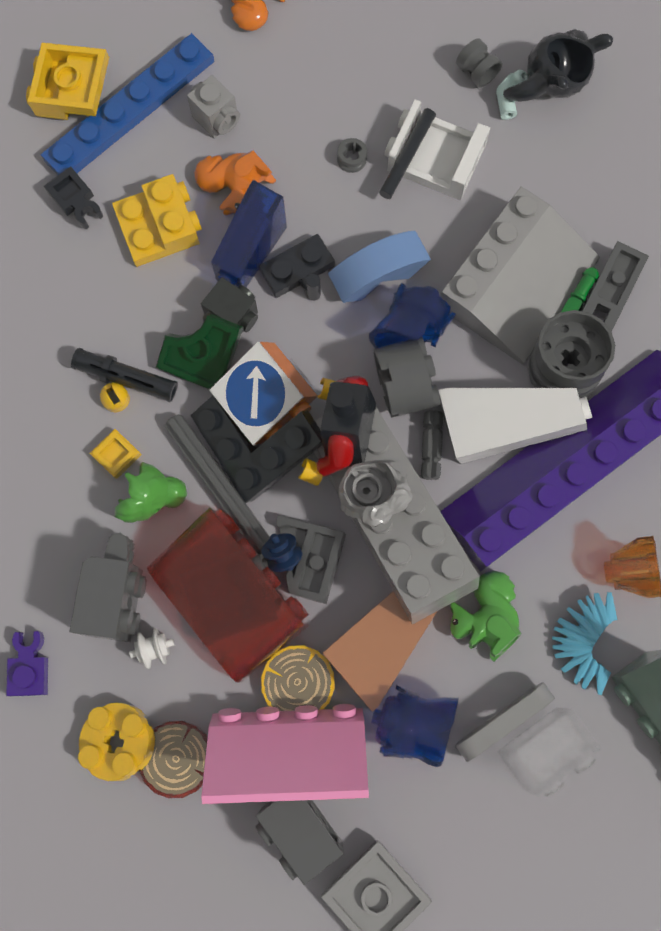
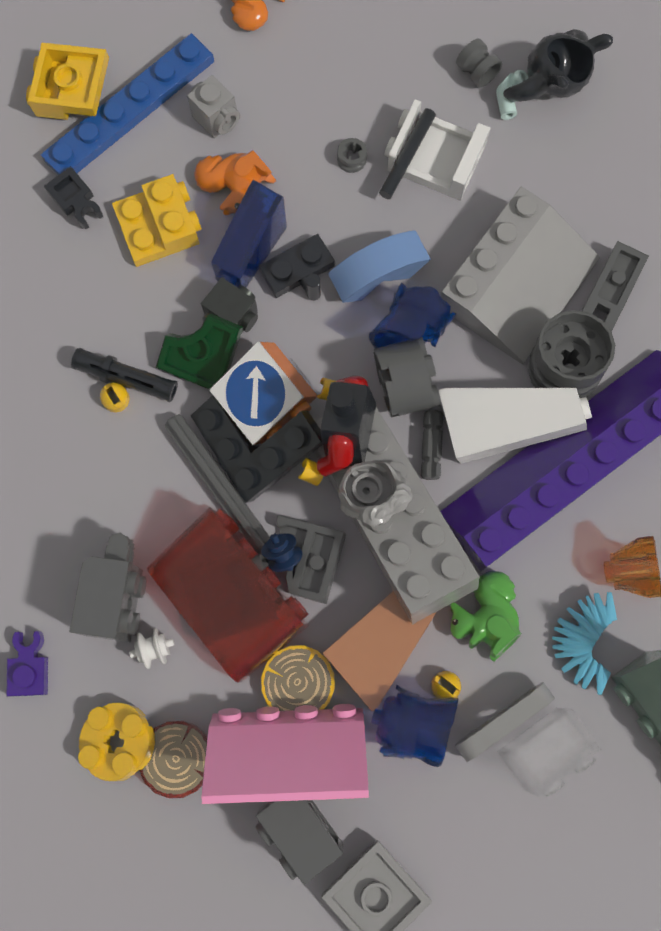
yellow tile [90,429,142,480] -> none
bright green piece [114,462,187,523] -> none
green piece [561,267,599,312] -> none
none -> yellow hinge [431,671,461,701]

